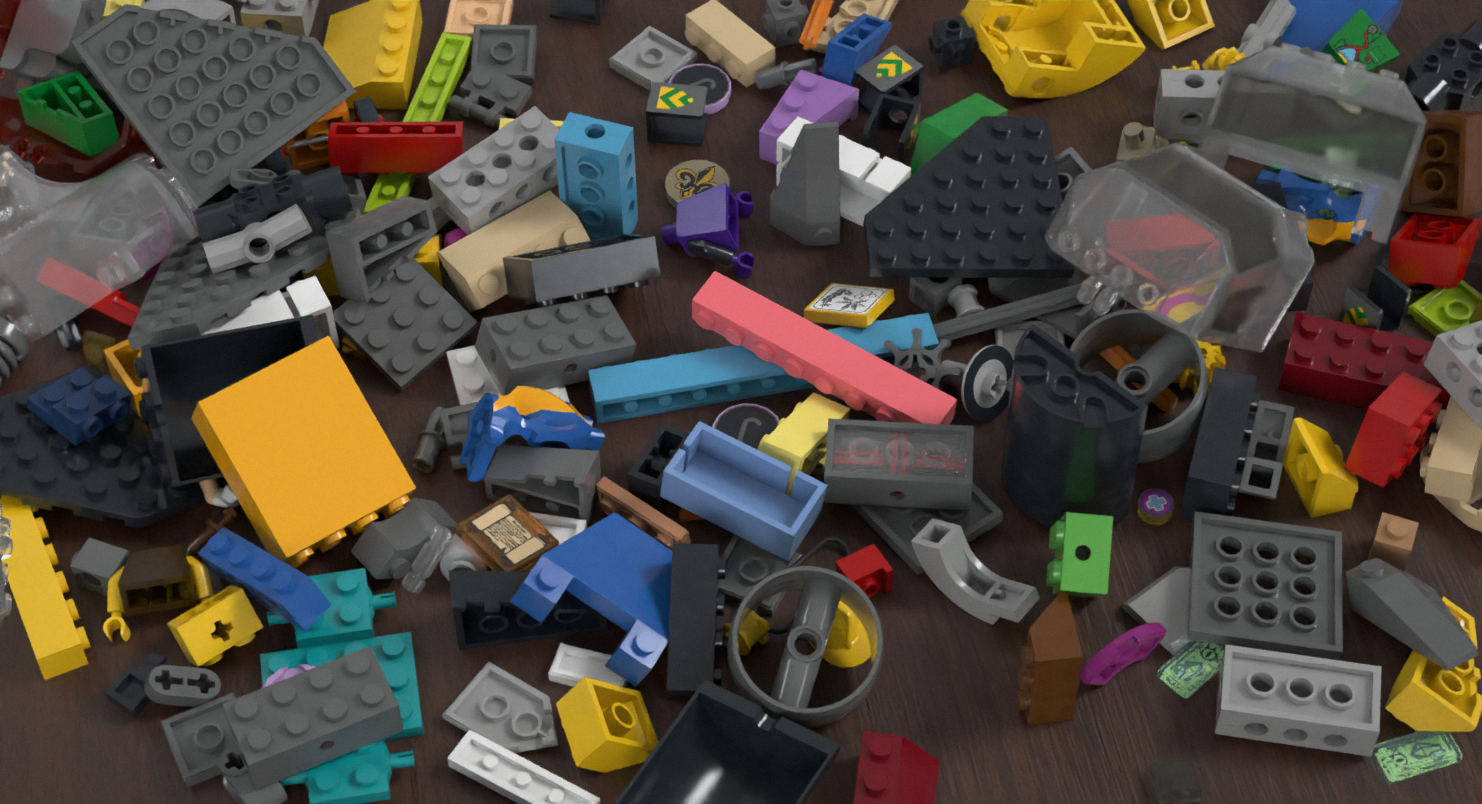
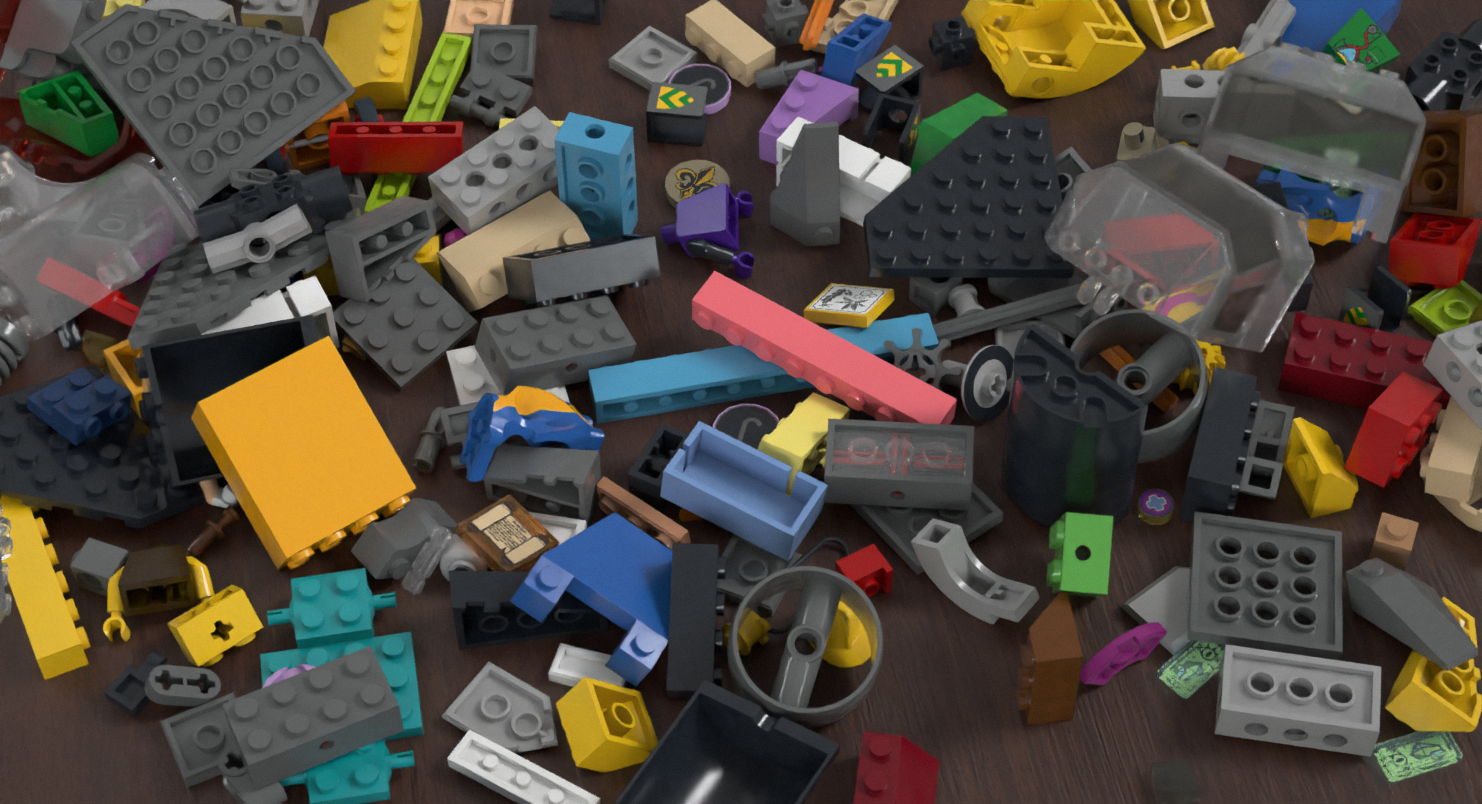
blue brick [198,527,331,632] -> none

